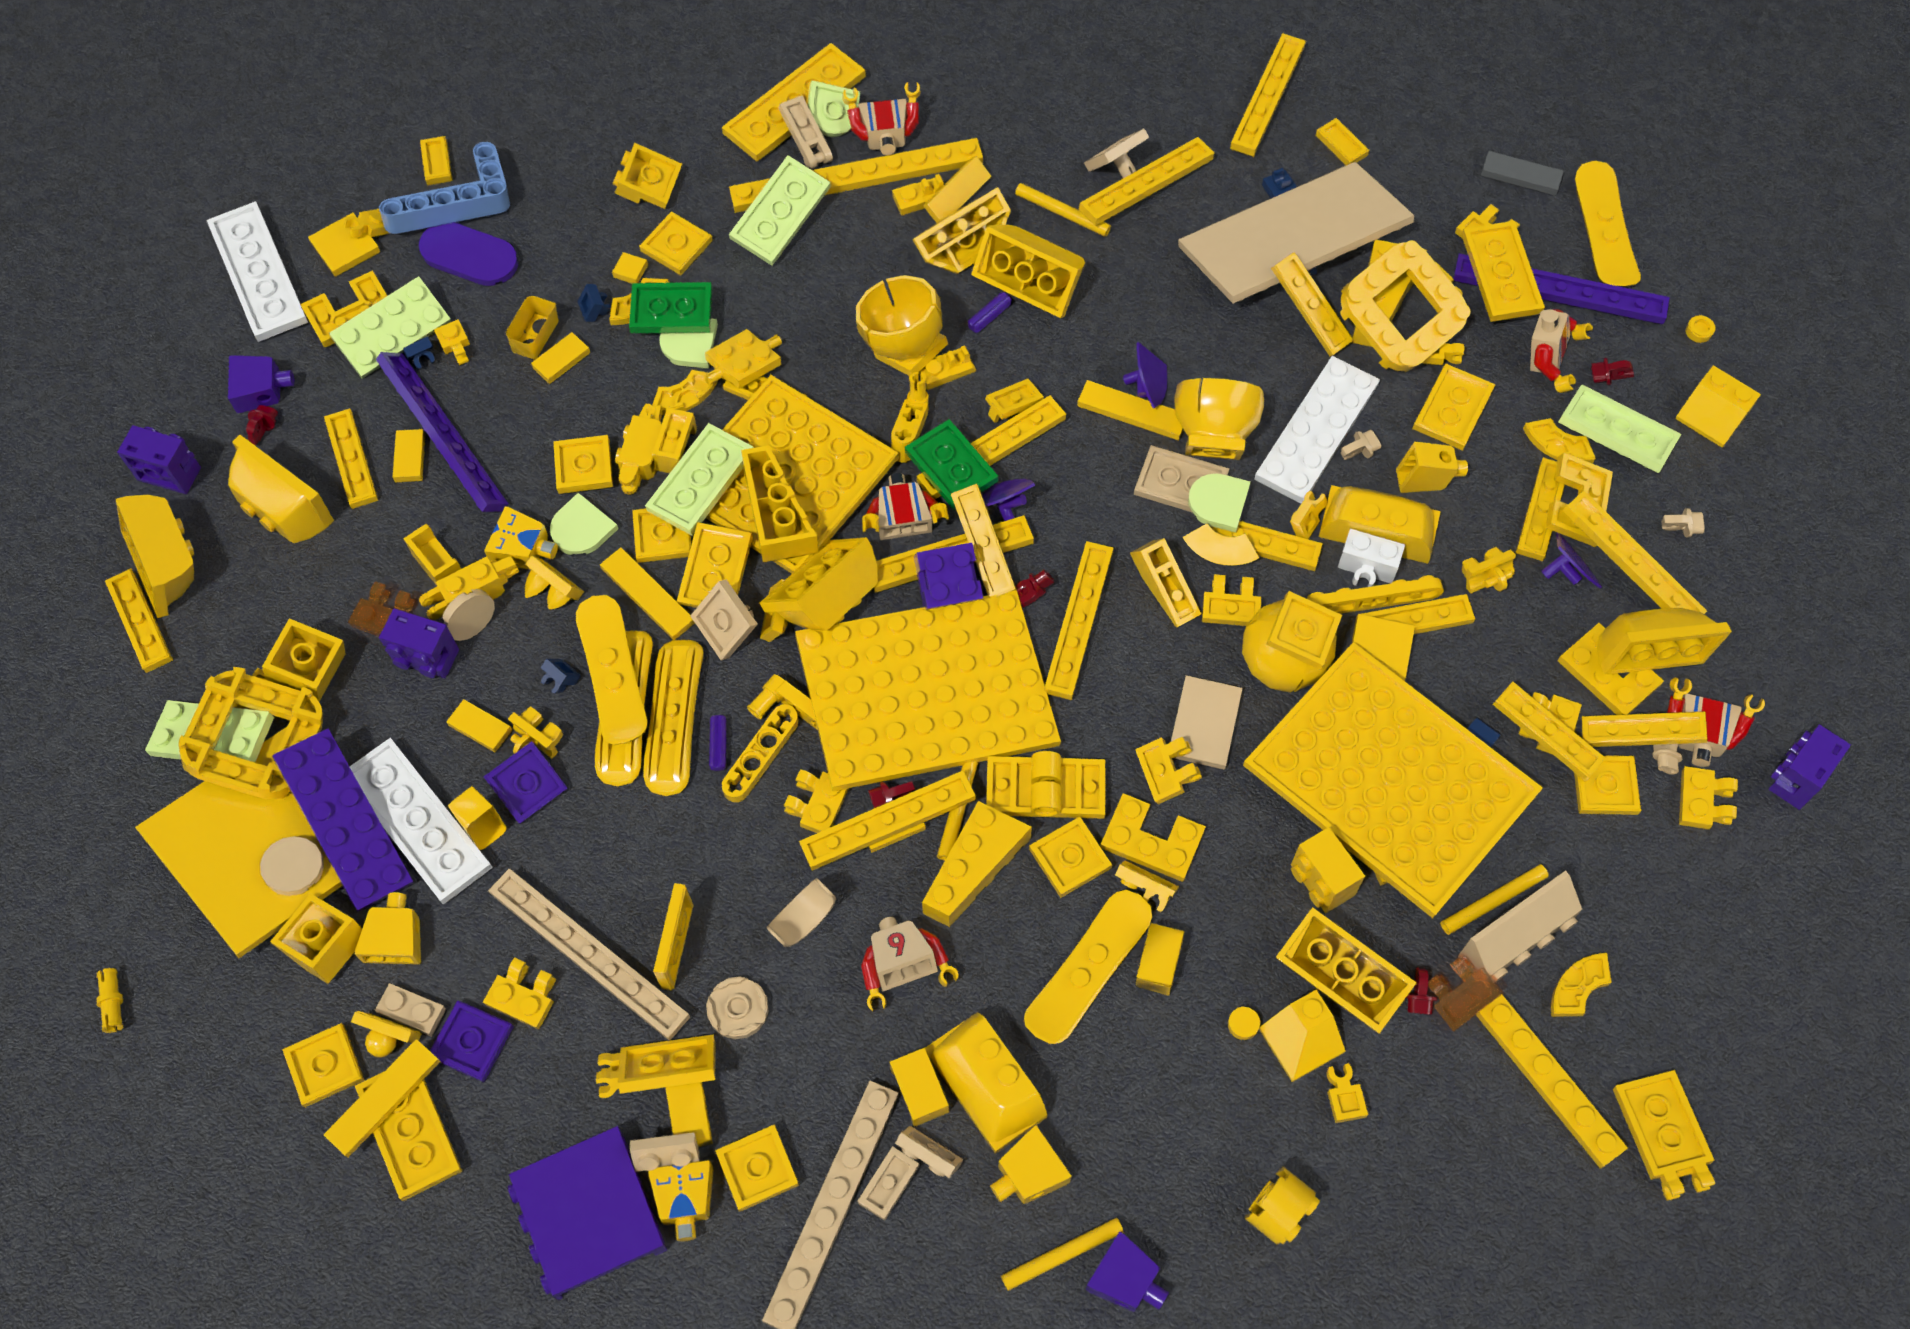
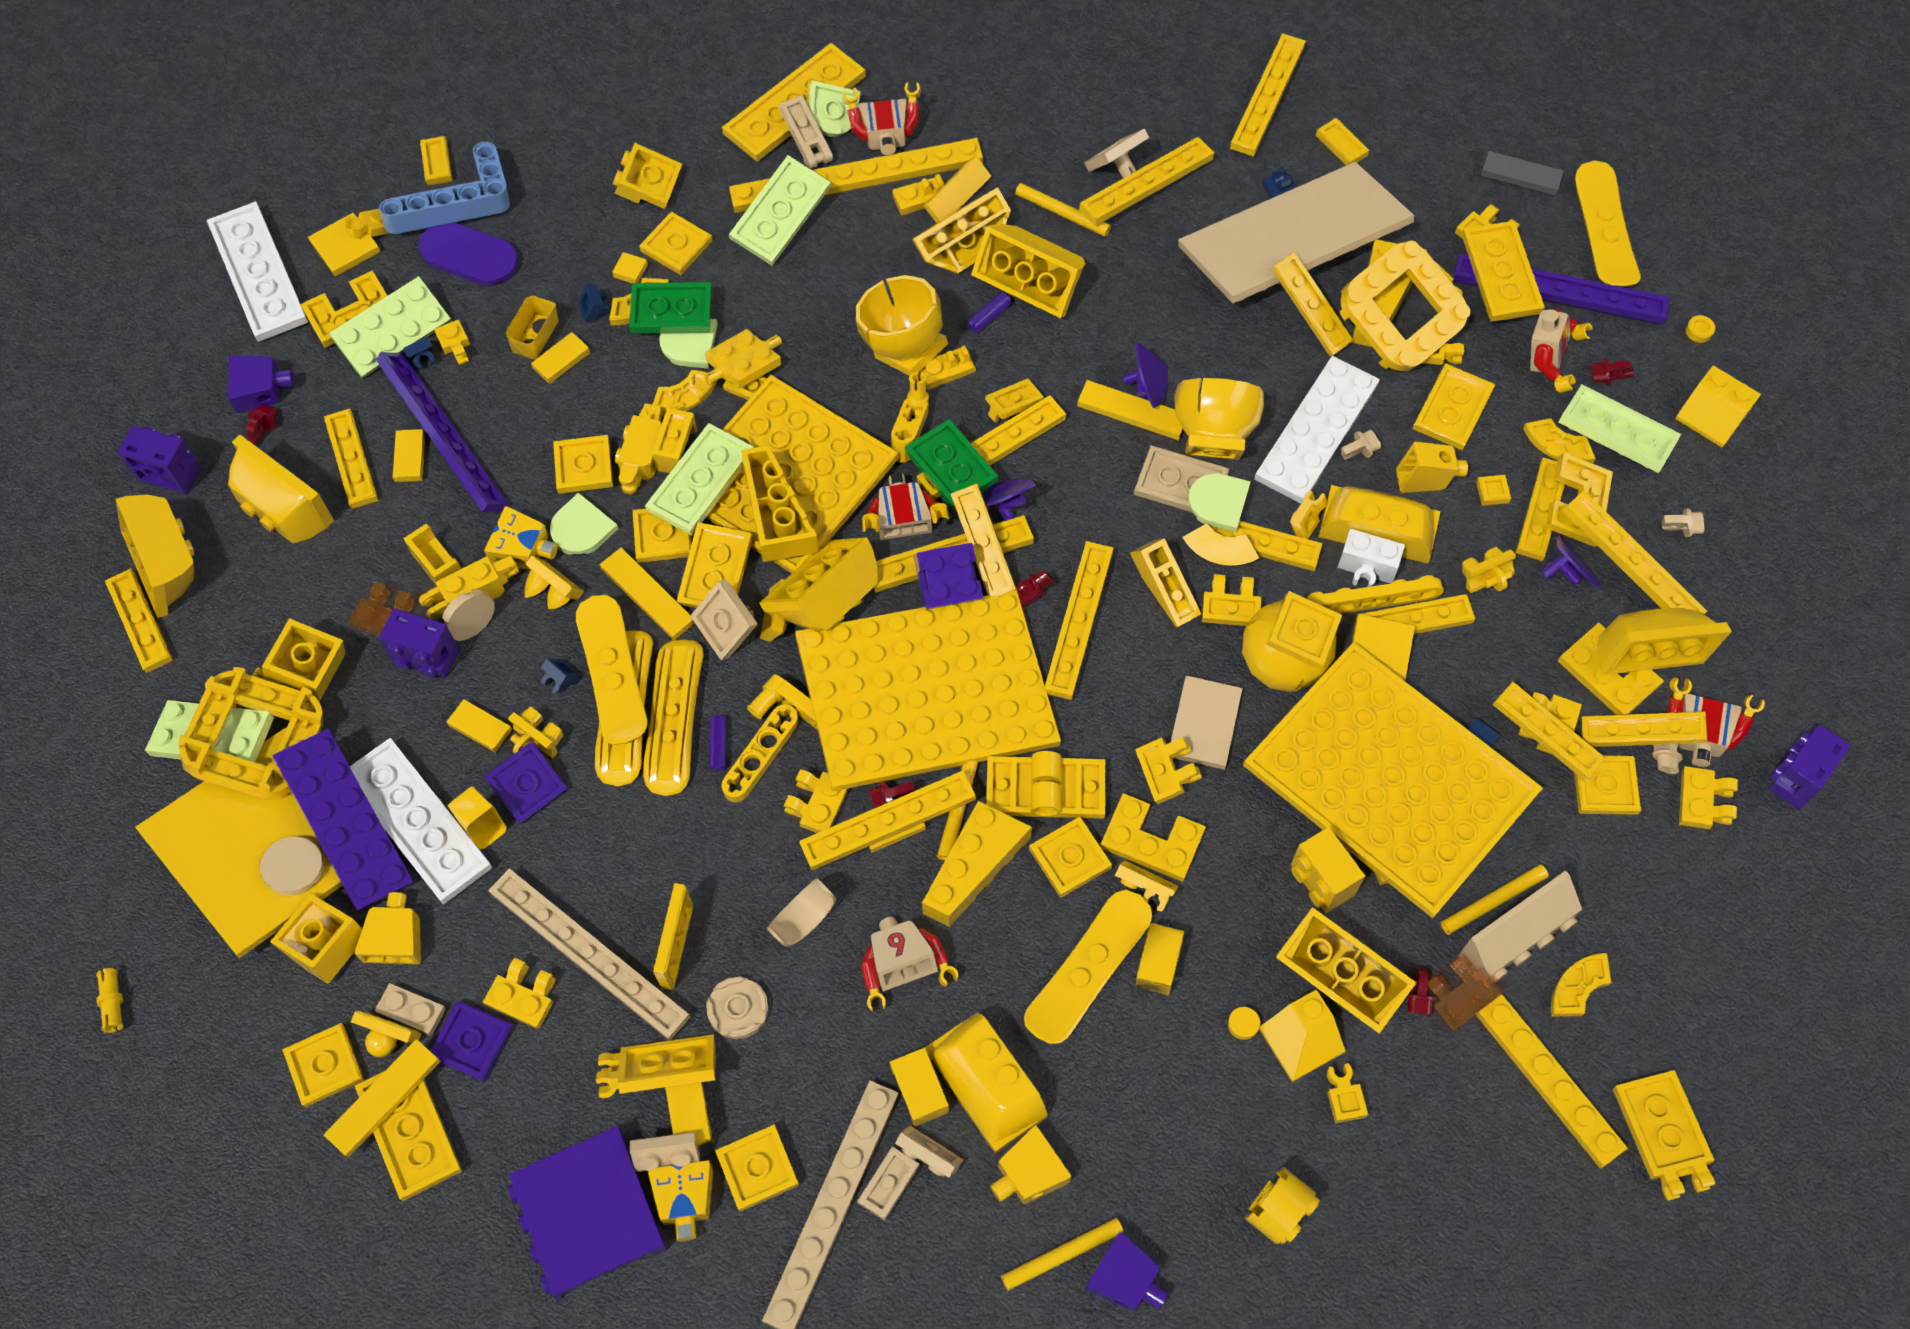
none -> yellow tile [1476,475,1511,506]

